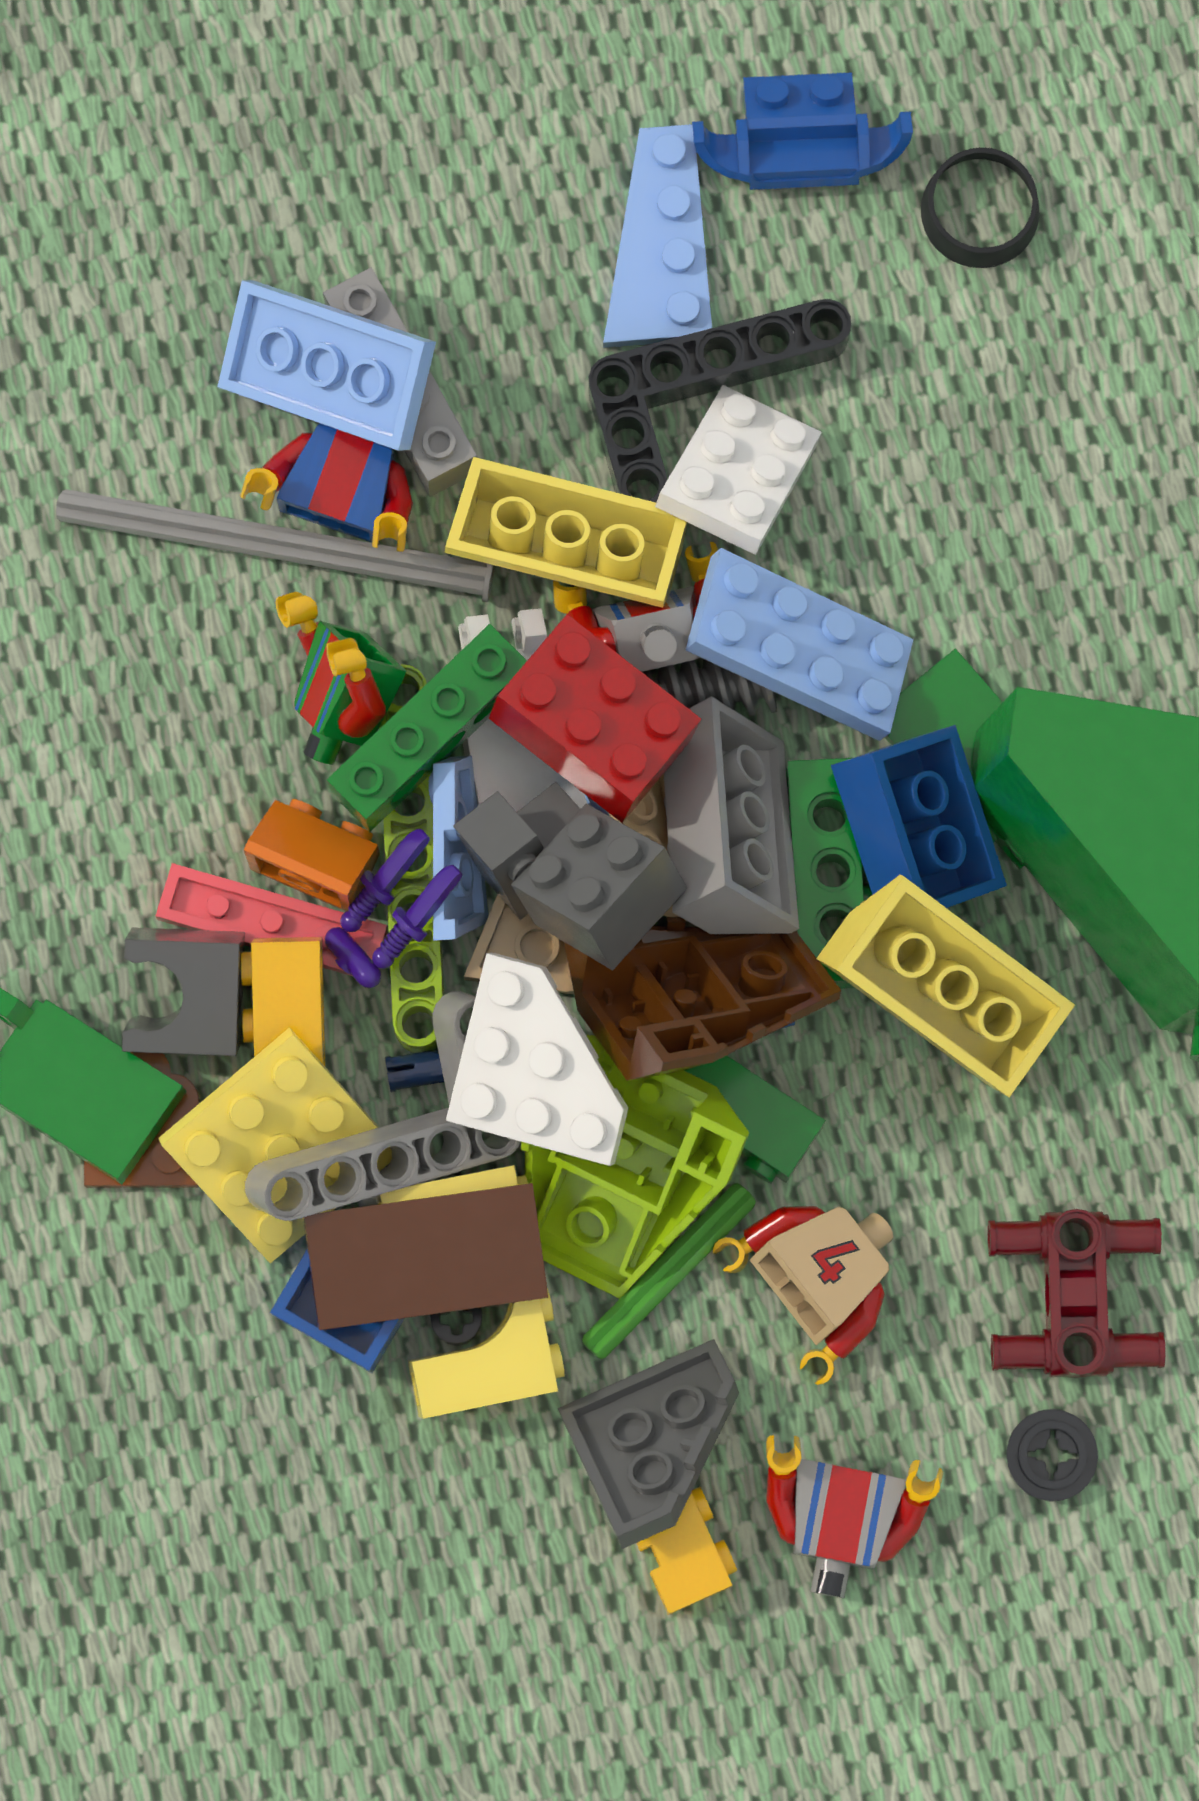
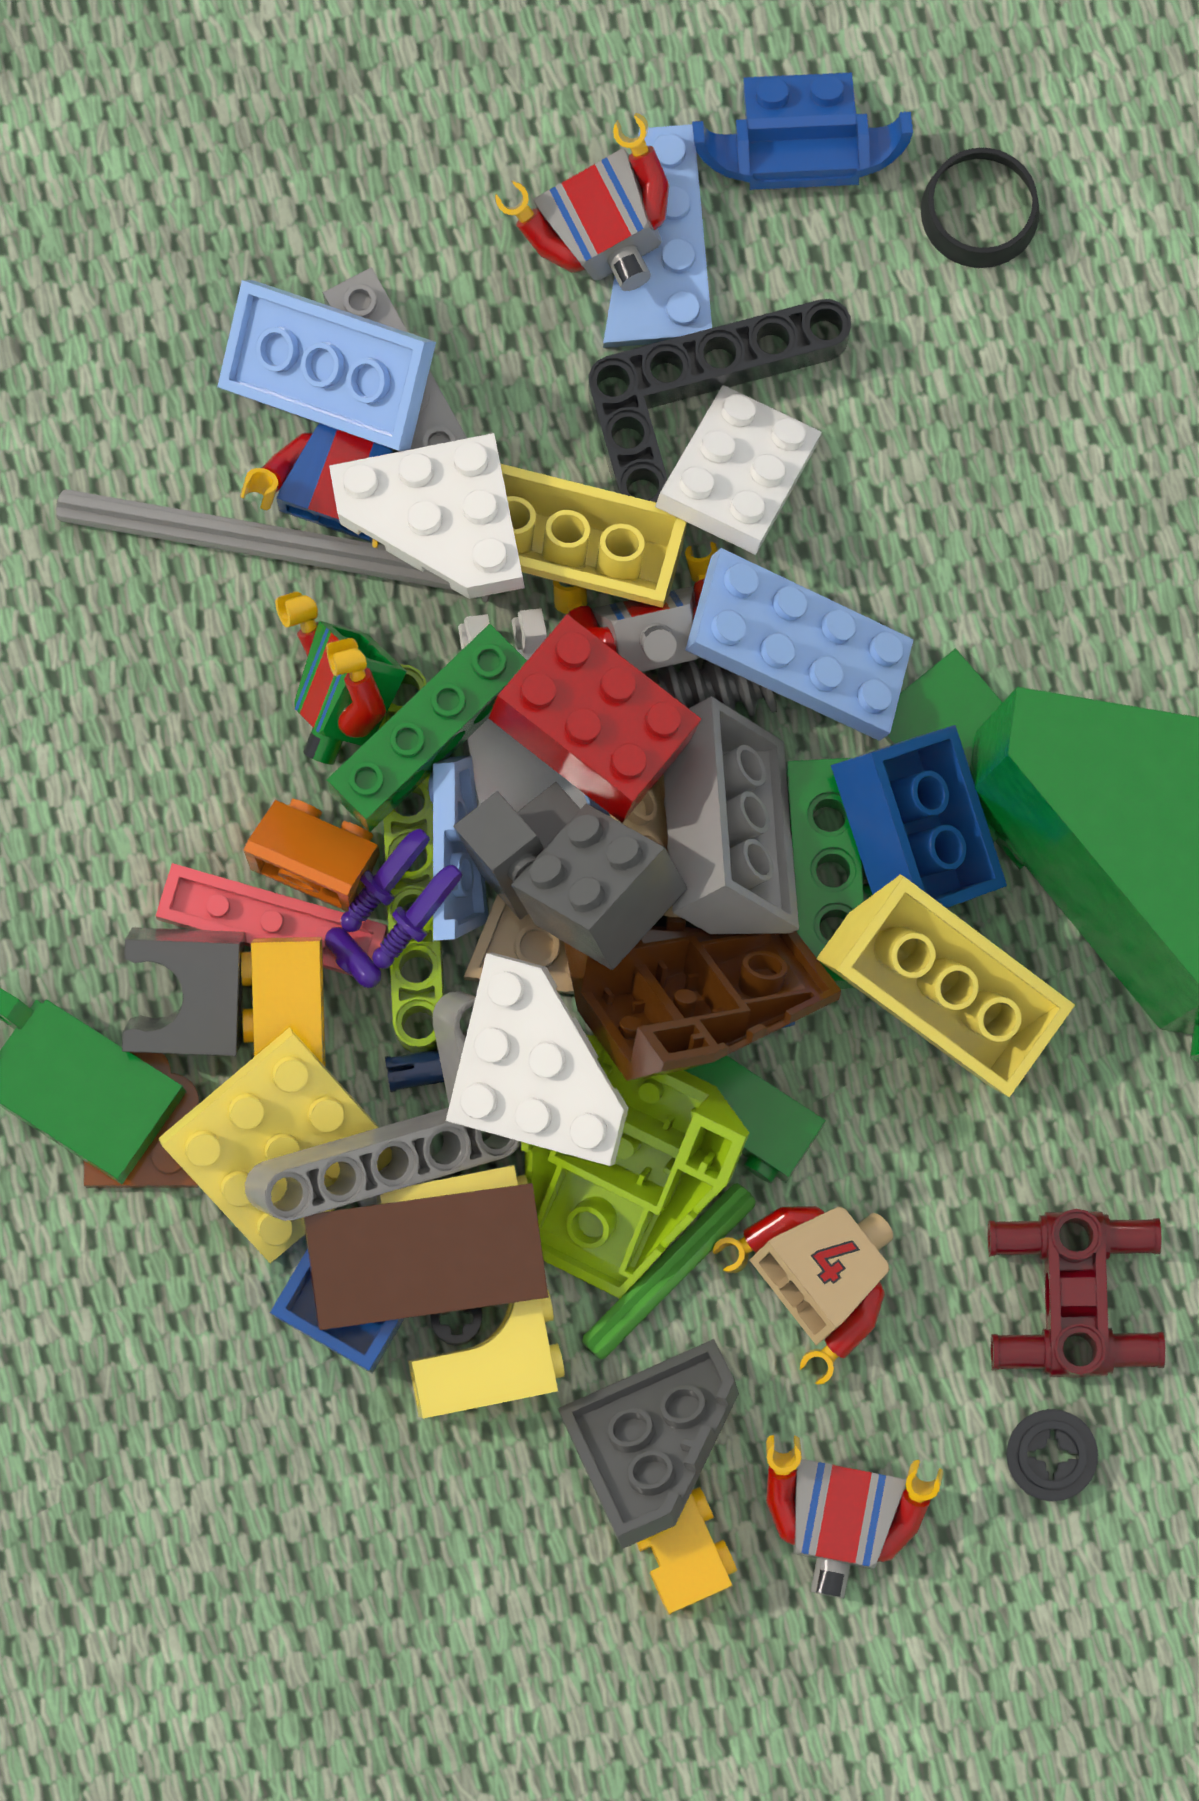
none -> white plate [329,433,525,599]
none -> torso [495,113,669,291]

